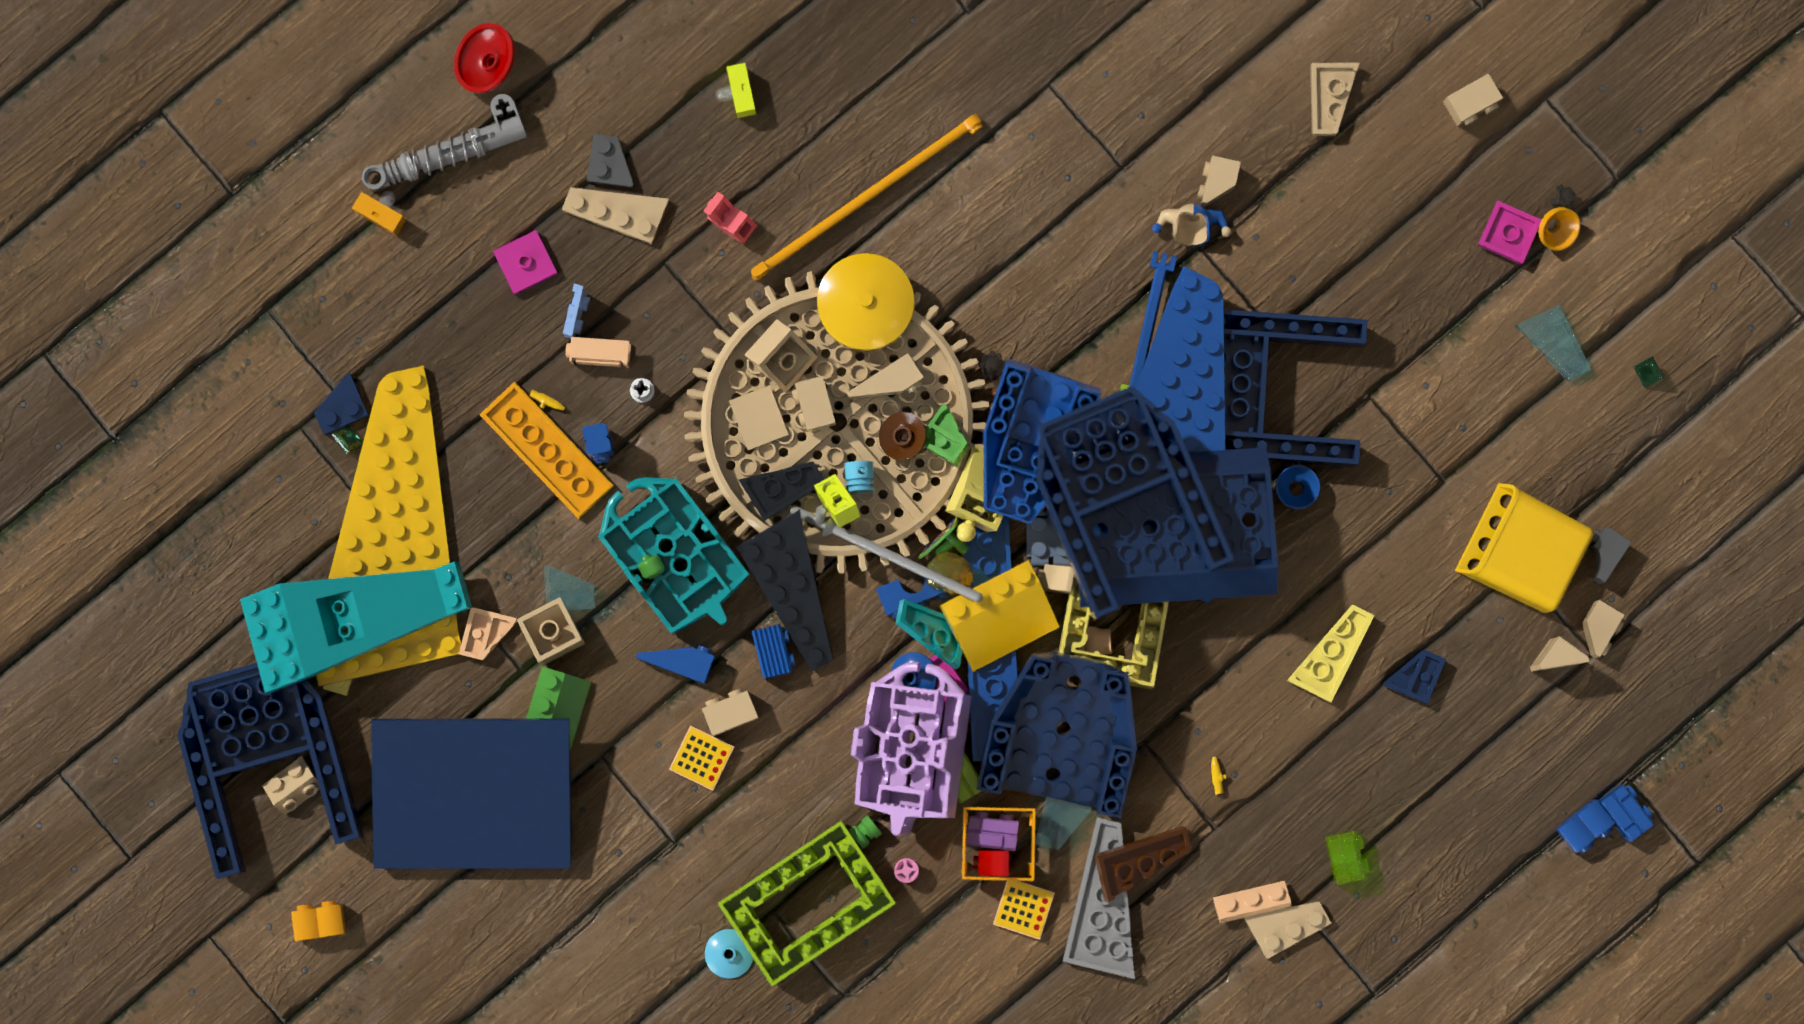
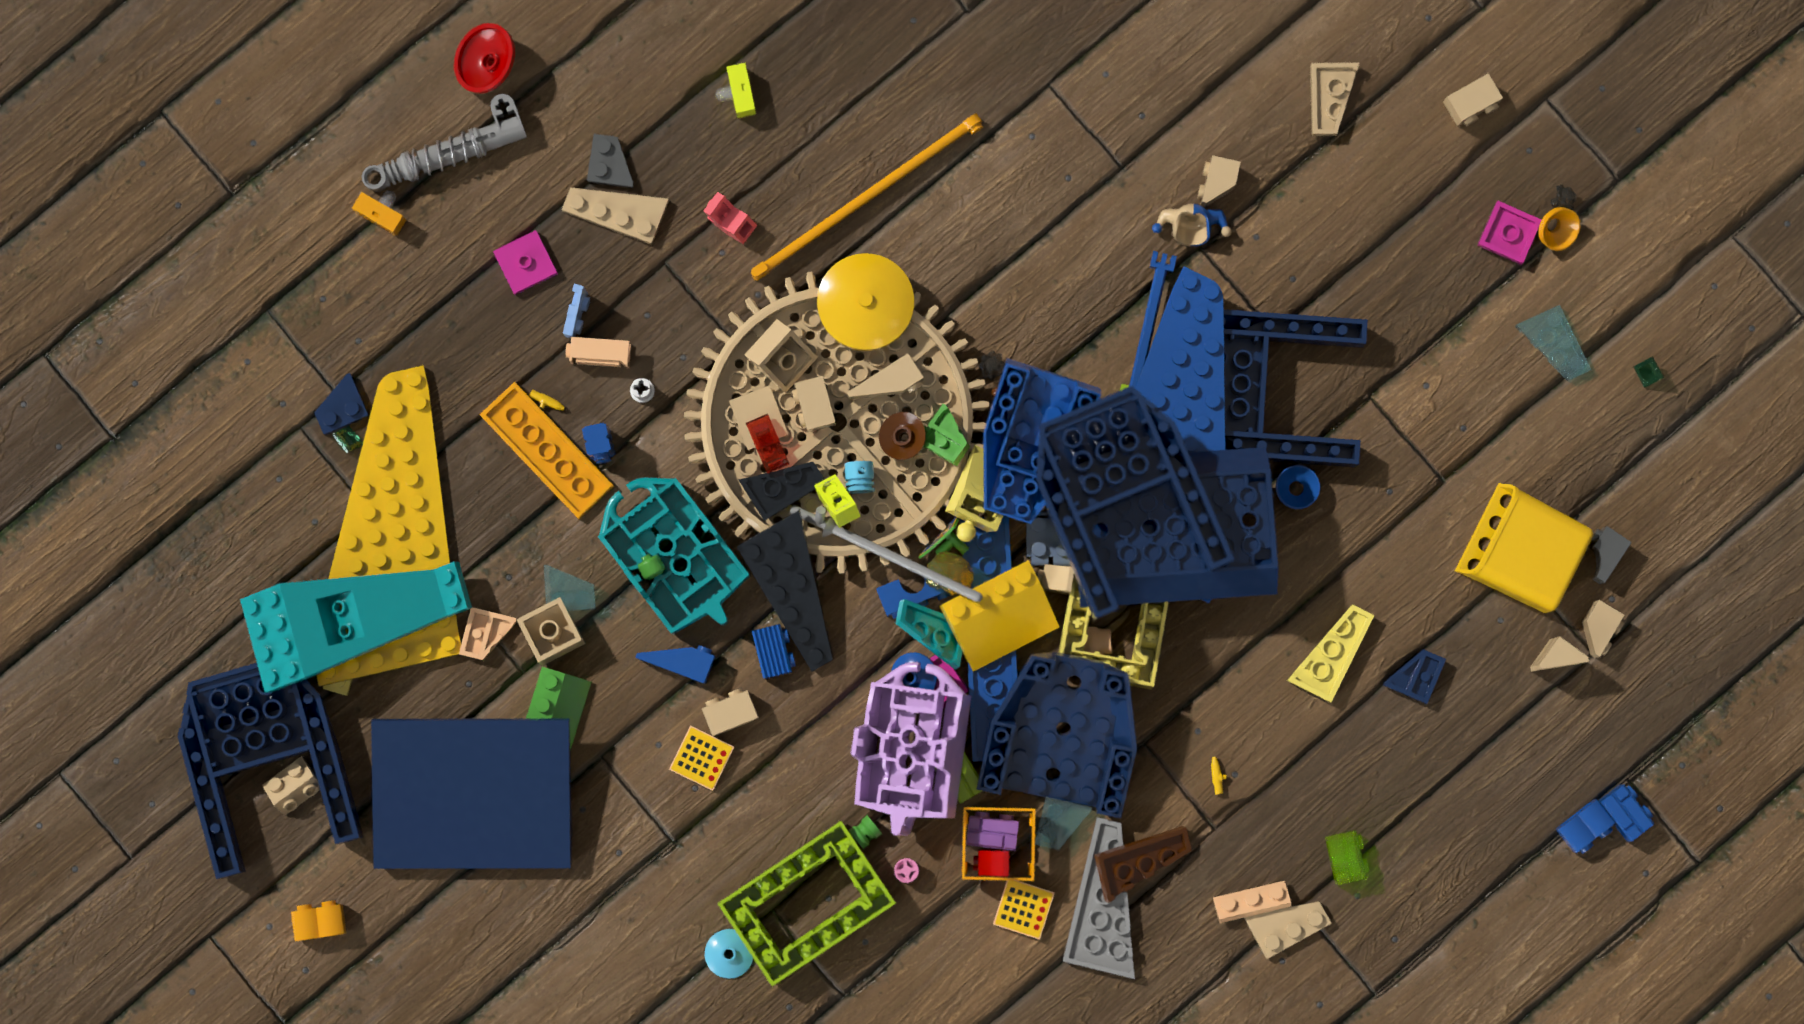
none -> clear red slope [746,414,789,474]

